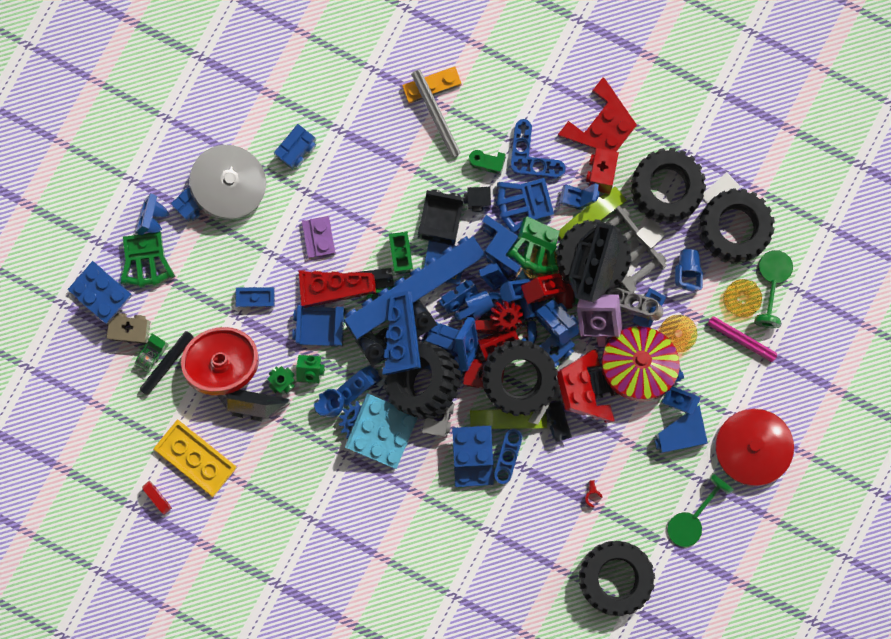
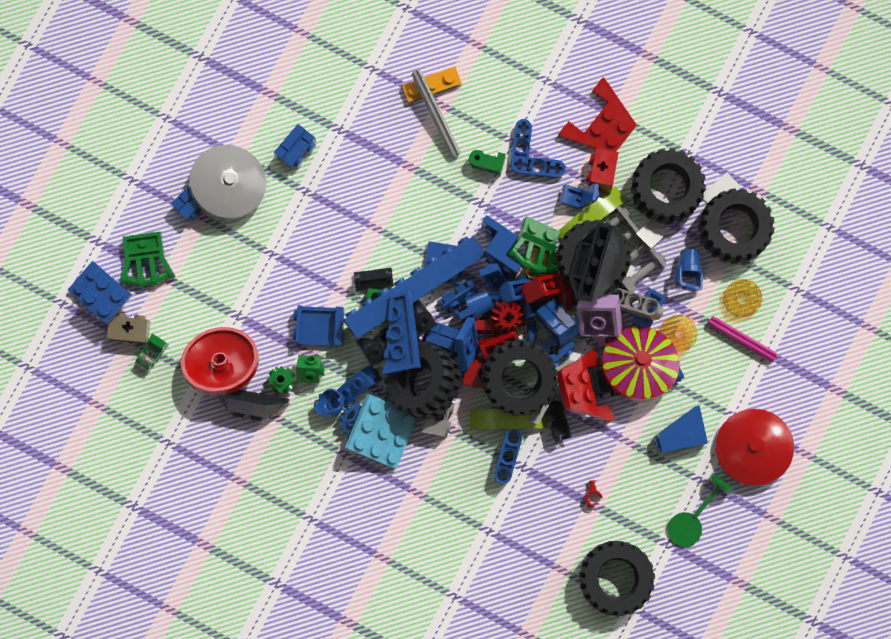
blue tile [135,193,170,236] -> none
black axle [139,331,194,395] -> none
red beam [142,480,172,515] -> none
yellow tile [153,419,238,497] -> none
blue plate [236,287,275,307] -> none
red wing [298,270,376,308] -> none
medium lavender plate [302,216,336,259] -> none
green brick [389,231,413,275] -> none
black panel [417,189,464,246] -> none
blue bracket [452,426,494,487] -> none
black brick [464,187,491,212] -> none
blue plate [496,178,554,234] -> none
blue plate [662,386,701,415] -> none
green piece [754,250,793,328] -> none

